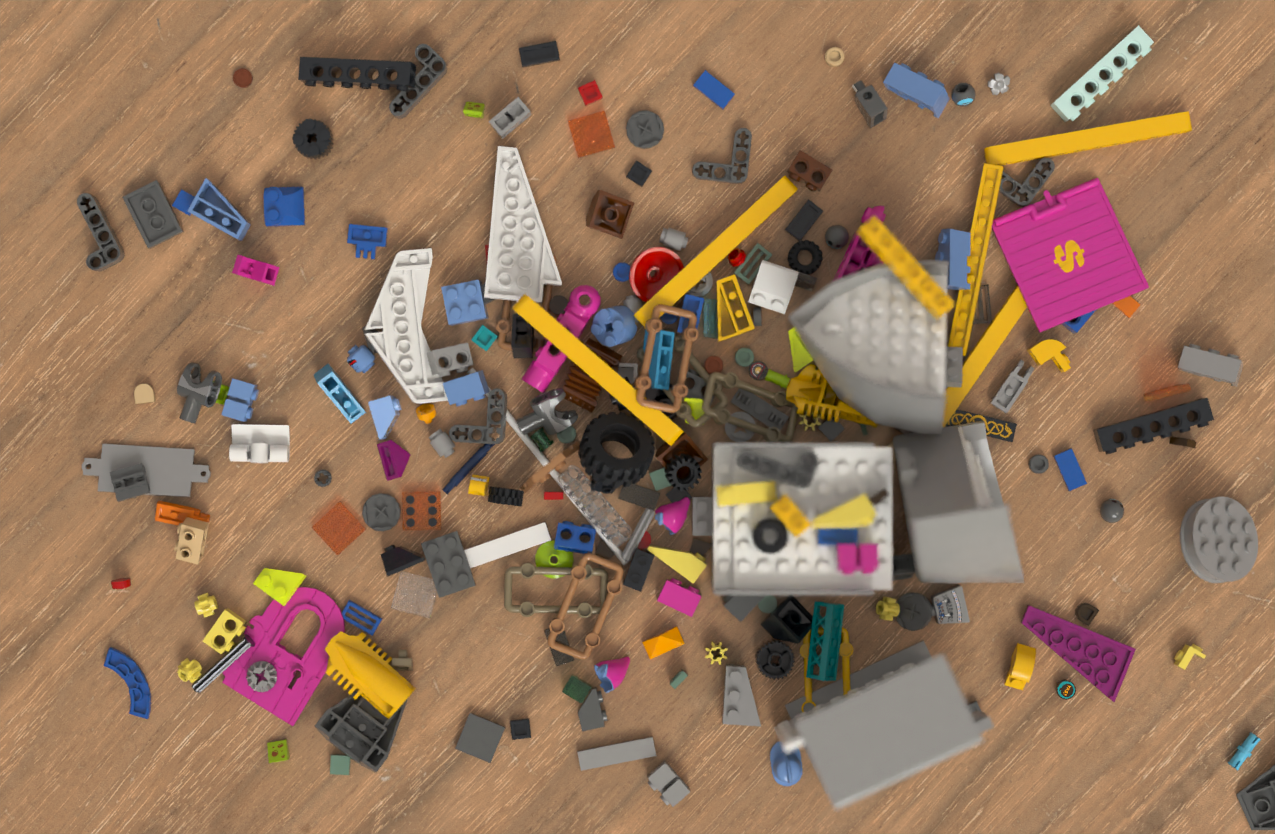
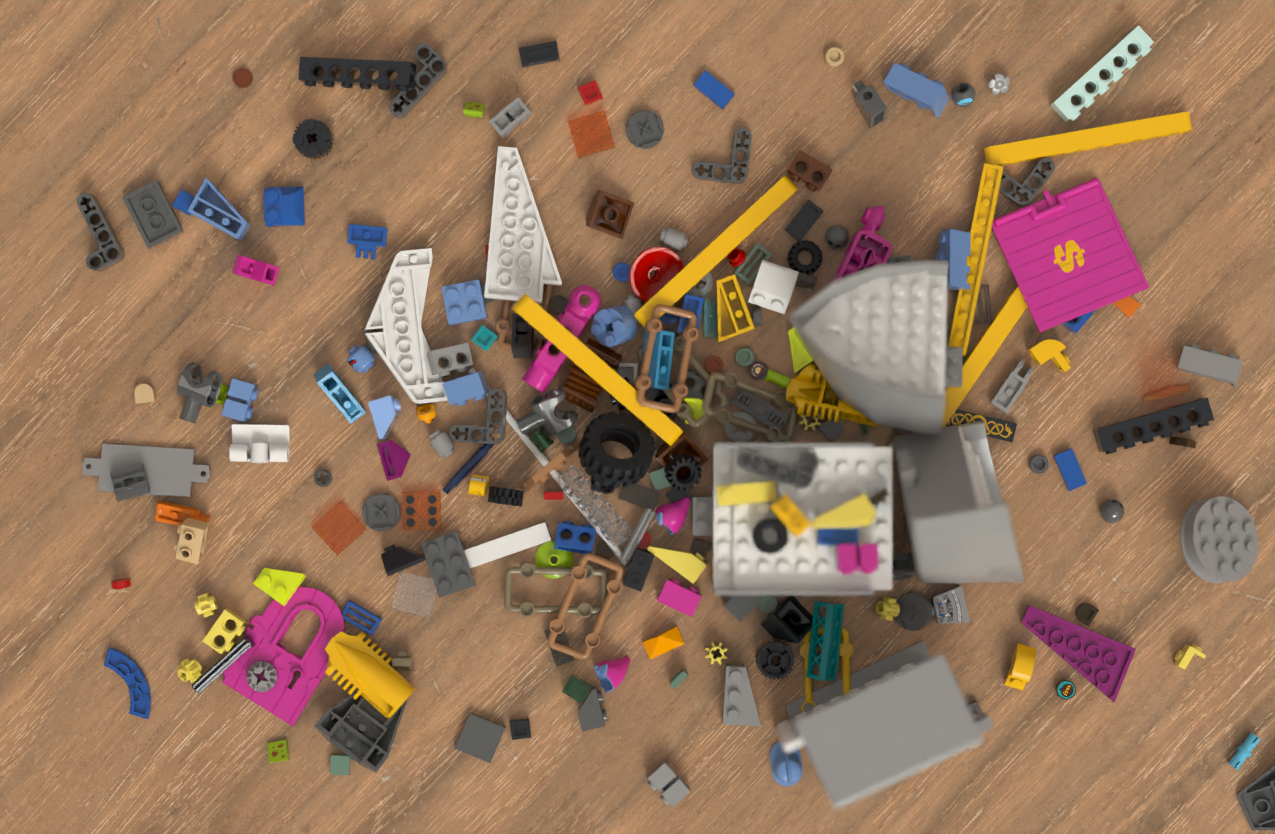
light grey tile [577,736,656,771] -> none
black tile [626,161,652,187] -> none
yellow brick [857,216,955,321] -> none

